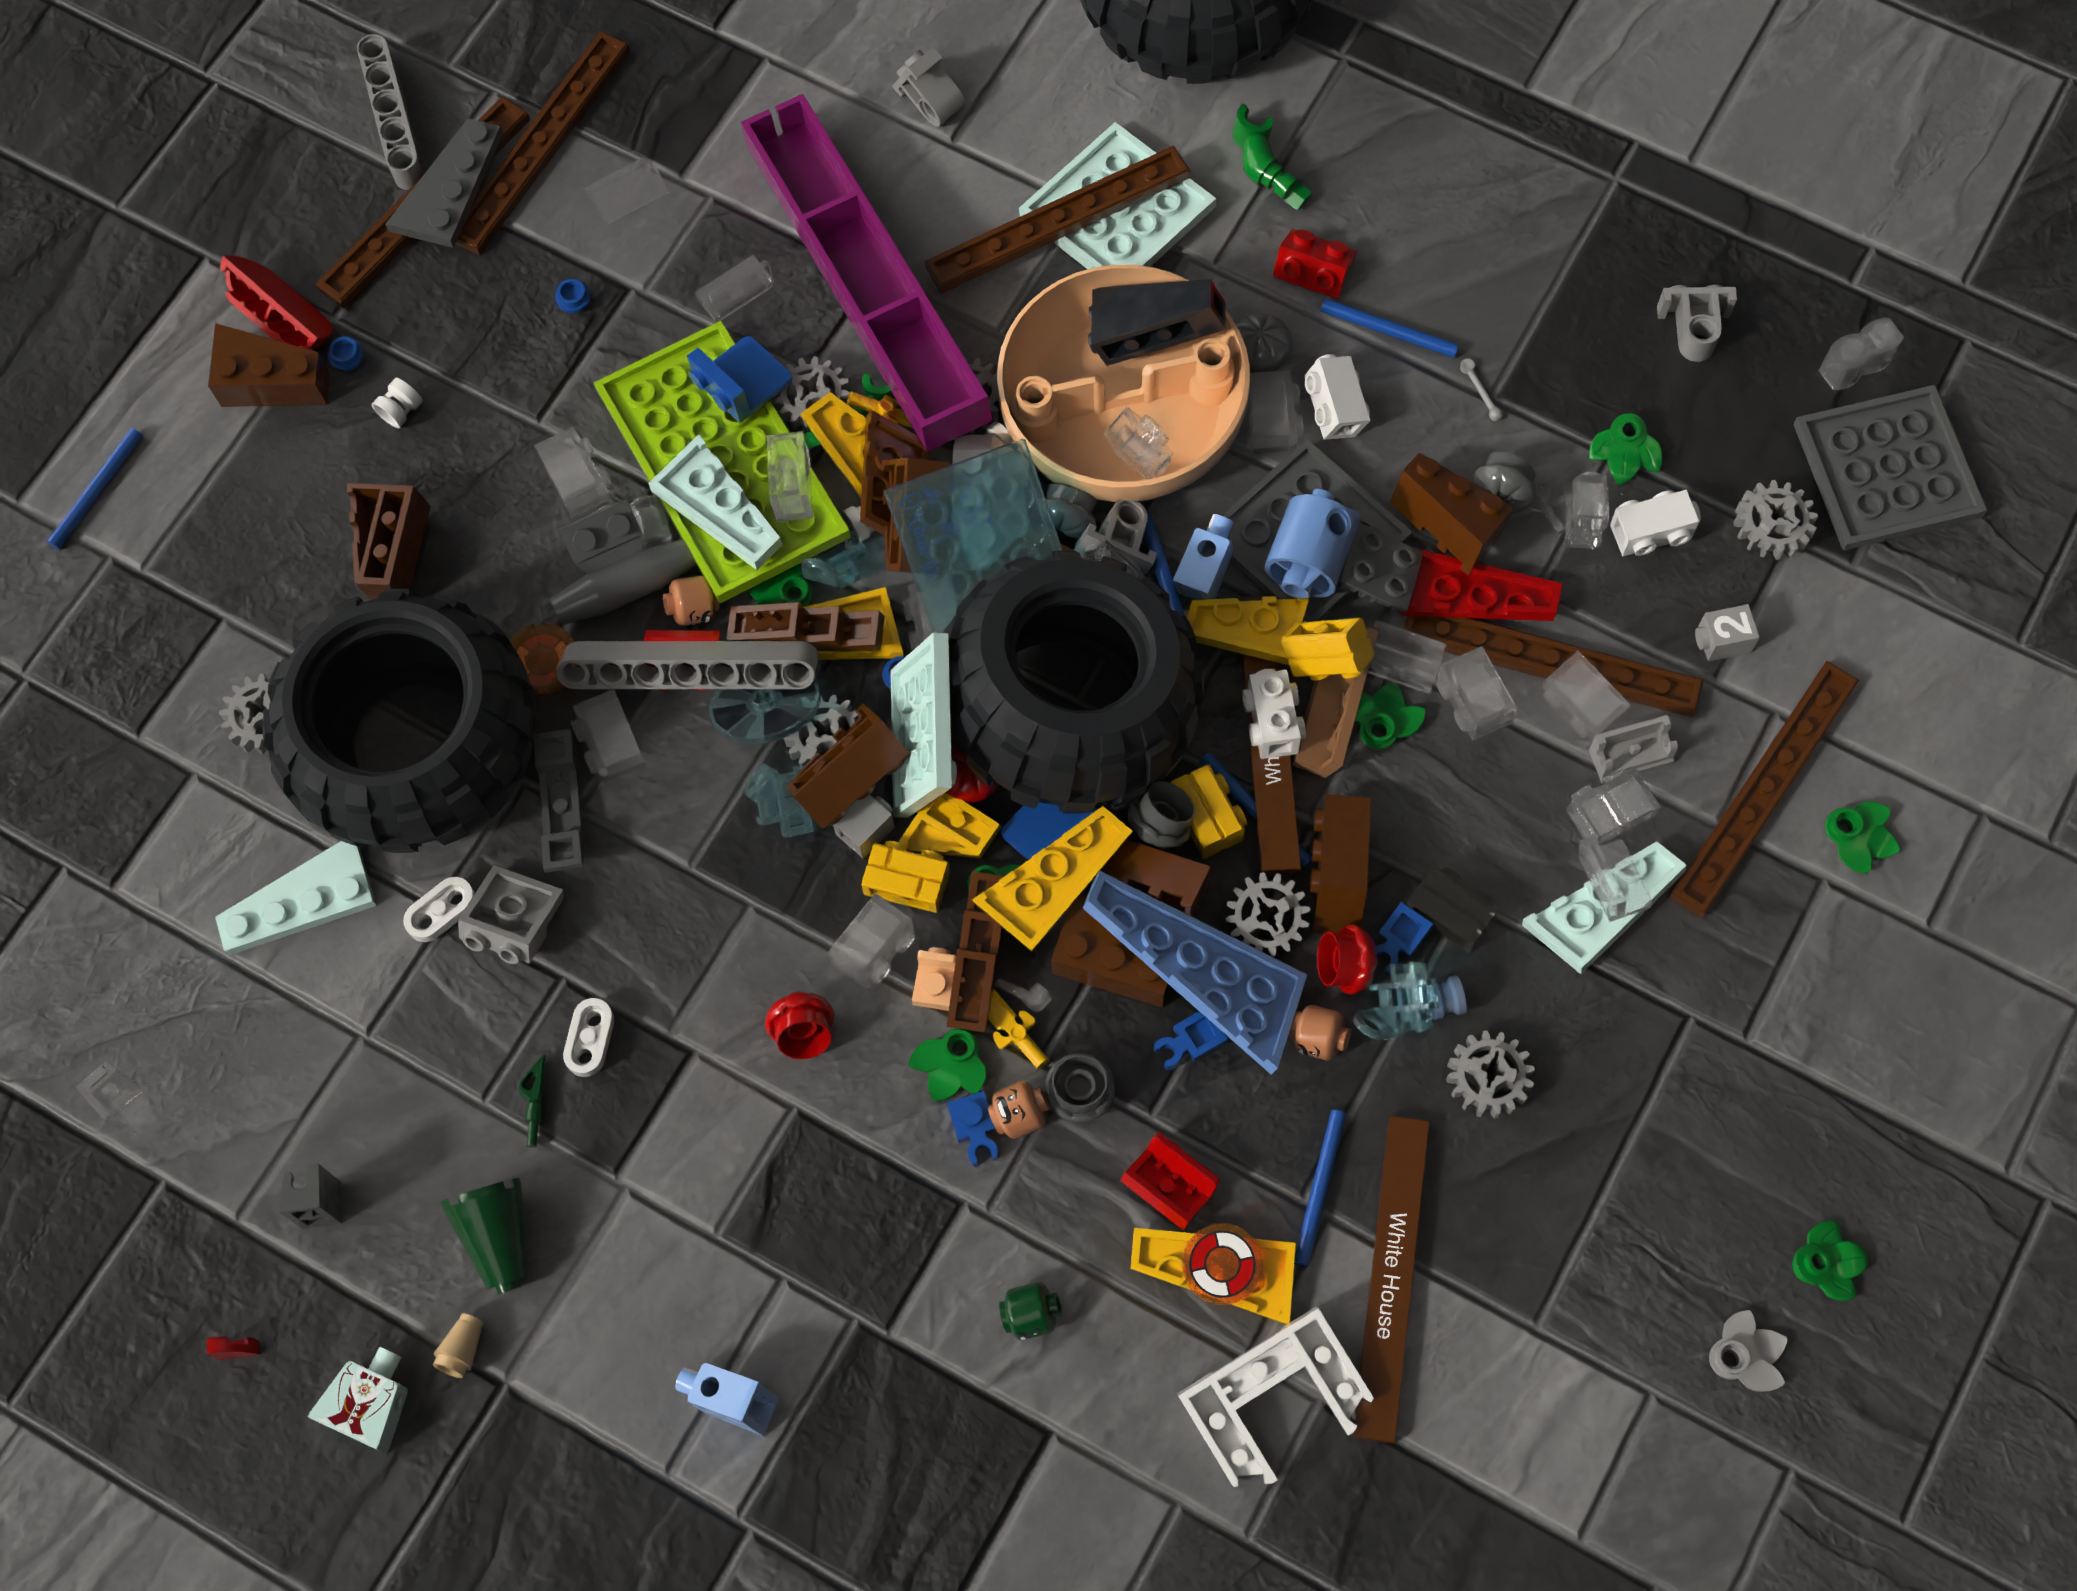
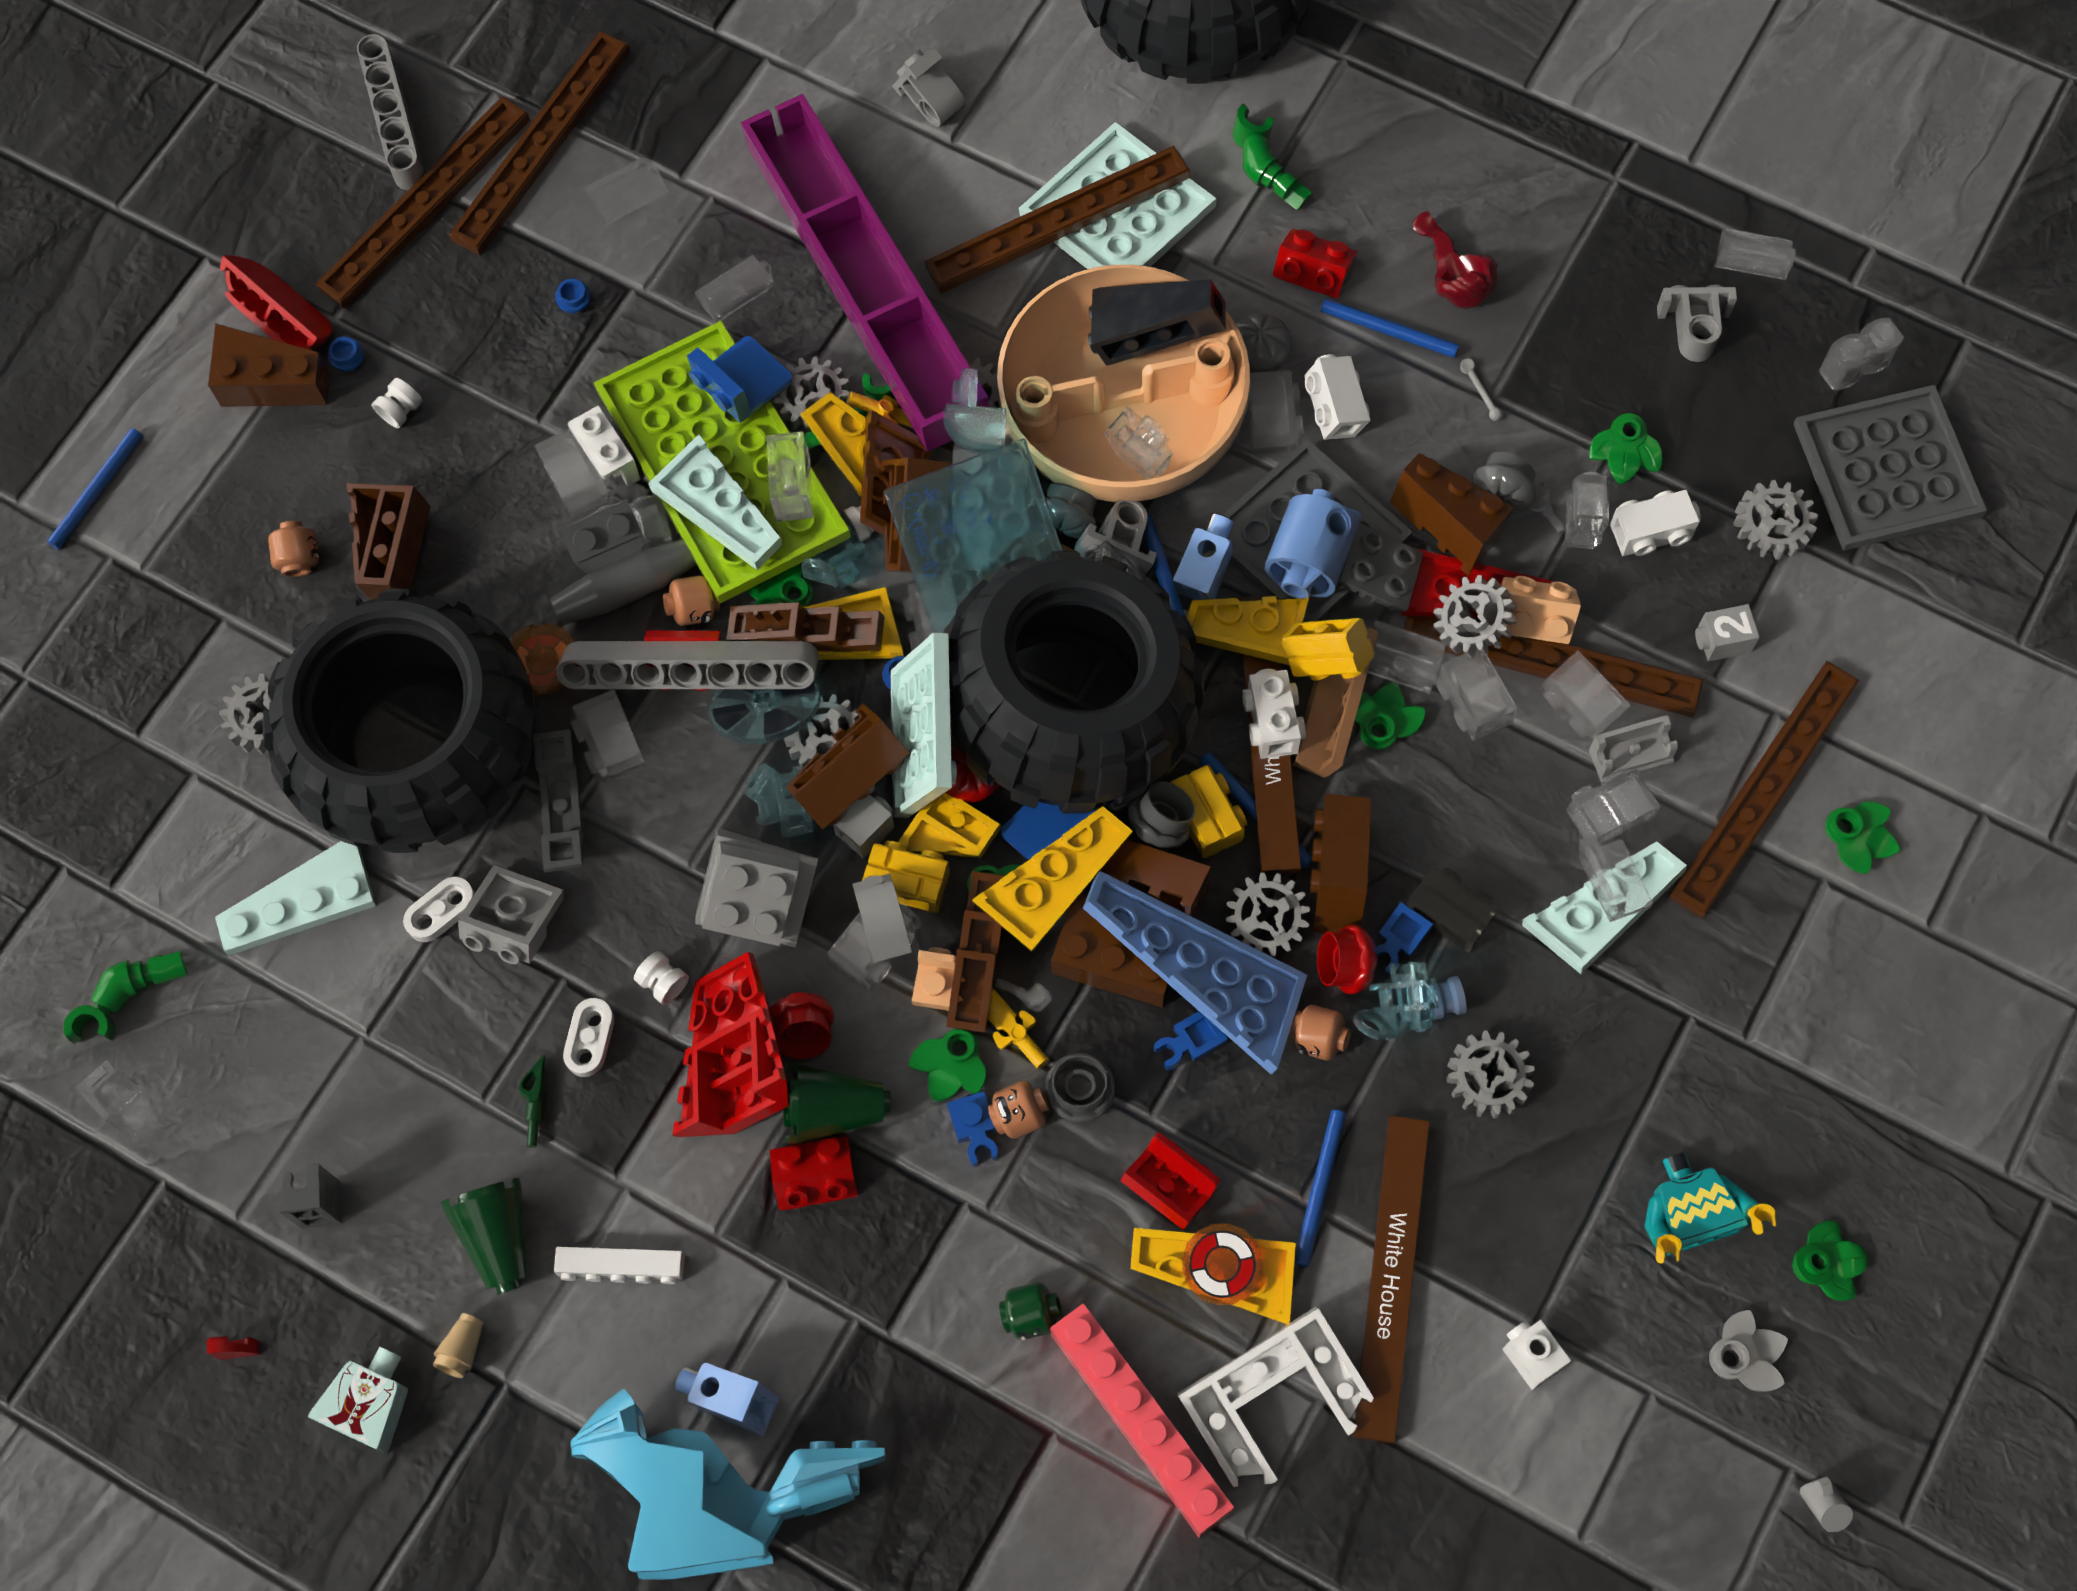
dark grey wing [386,118,503,248] -> none
none -> green piece [63,951,188,1044]
none -> nougat head [268,521,319,577]
none -> white piece [554,1247,685,1284]
none -> white bracket [568,406,641,486]
none -> medium azure piece [571,1388,886,1580]
none -> white wheel [634,951,689,1005]
none -> red wedge [672,952,788,1137]
none -> light grey piece [695,828,818,948]
none -> red bracket [769,1135,858,1211]
none -> dark green cone [783,1064,891,1144]
none -> light grey brick [852,874,912,963]
none -> clear light blue brick [943,368,1006,454]
none -> coral brick [1050,1303,1234,1538]
none -> dark red hair [1413,211,1498,309]
none -> light grey gear [1433,575,1517,658]
none -> light nougat bracket [1501,576,1581,644]
none -> white brick [1502,1320,1571,1390]
none -> teal torso [1644,1153,1777,1264]
none -> clear panel [1715,228,1796,280]
none -> light grey piece [1800,1477,1853,1532]

